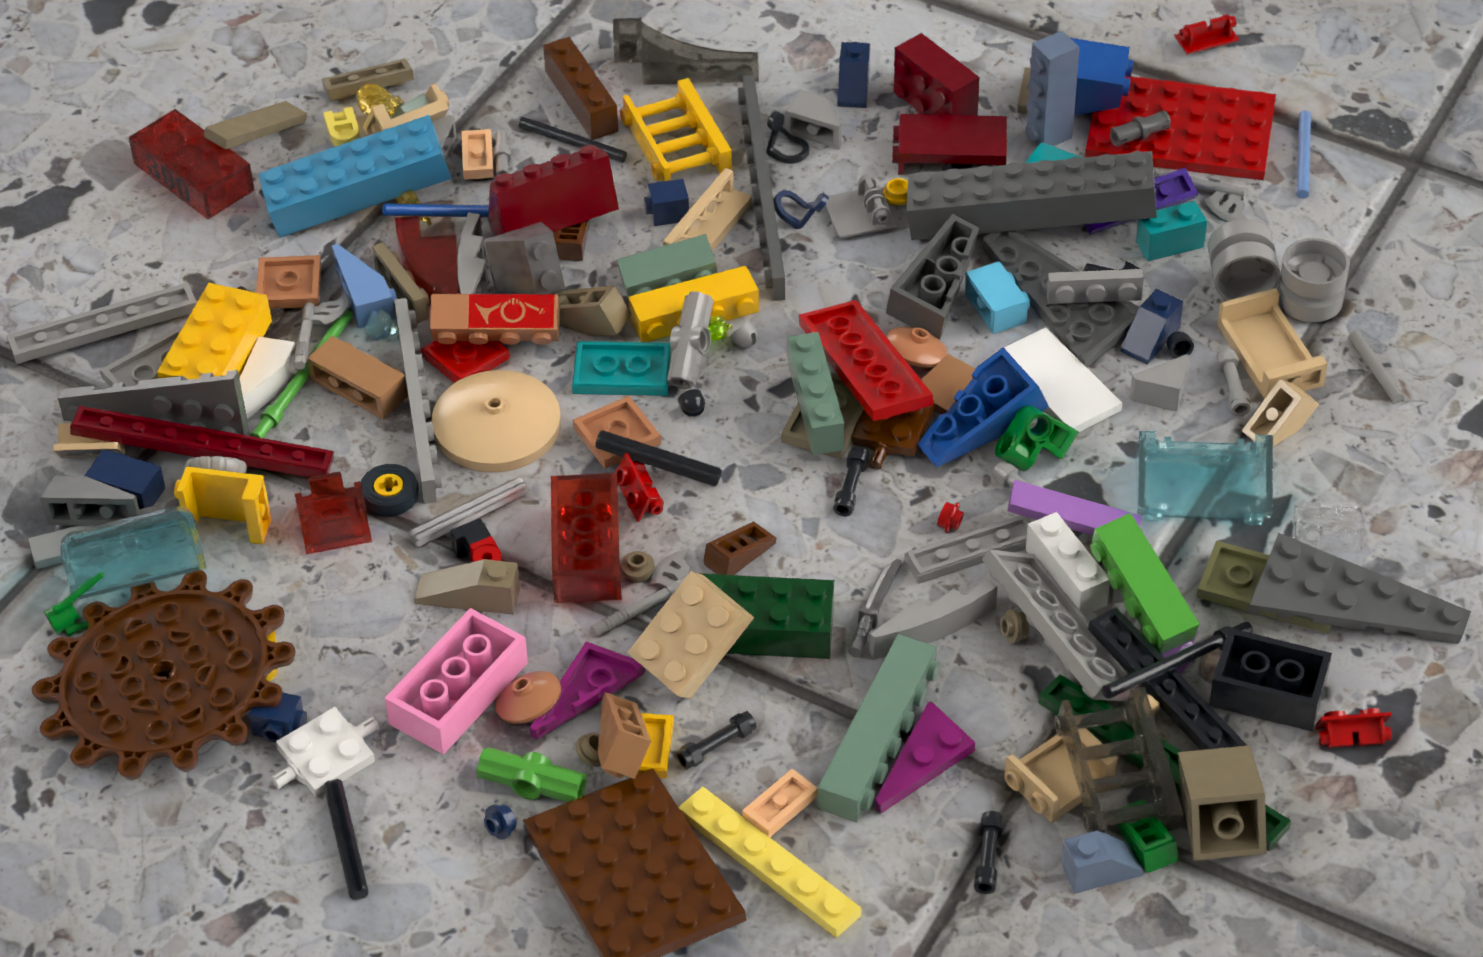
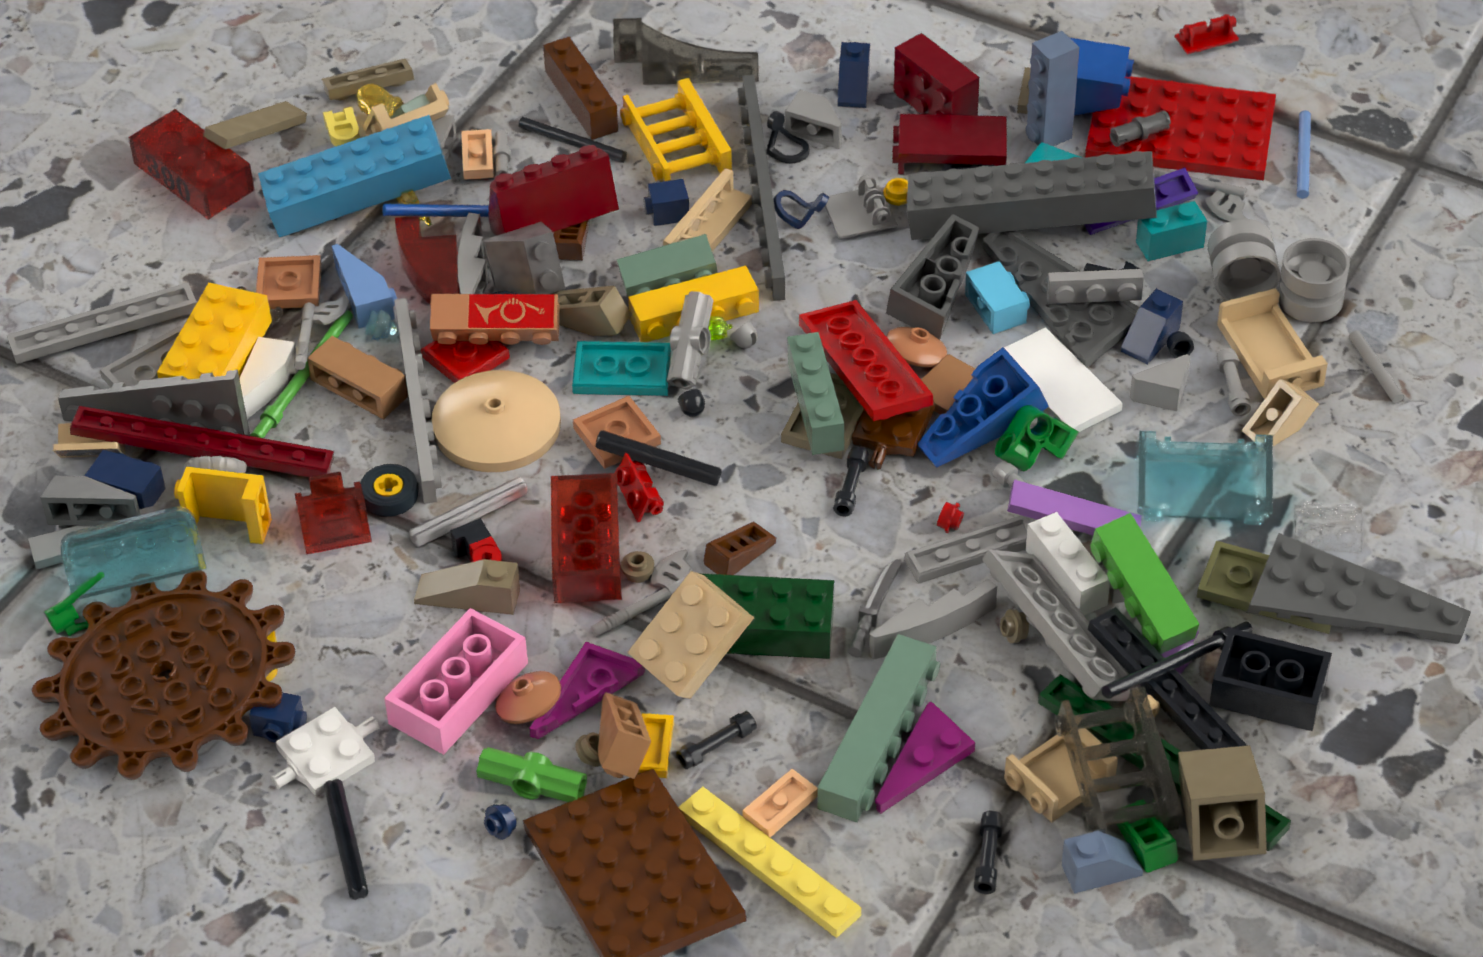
dark tan plate [372,242,430,324] -> none
red hinge [1315,708,1392,748] -> none

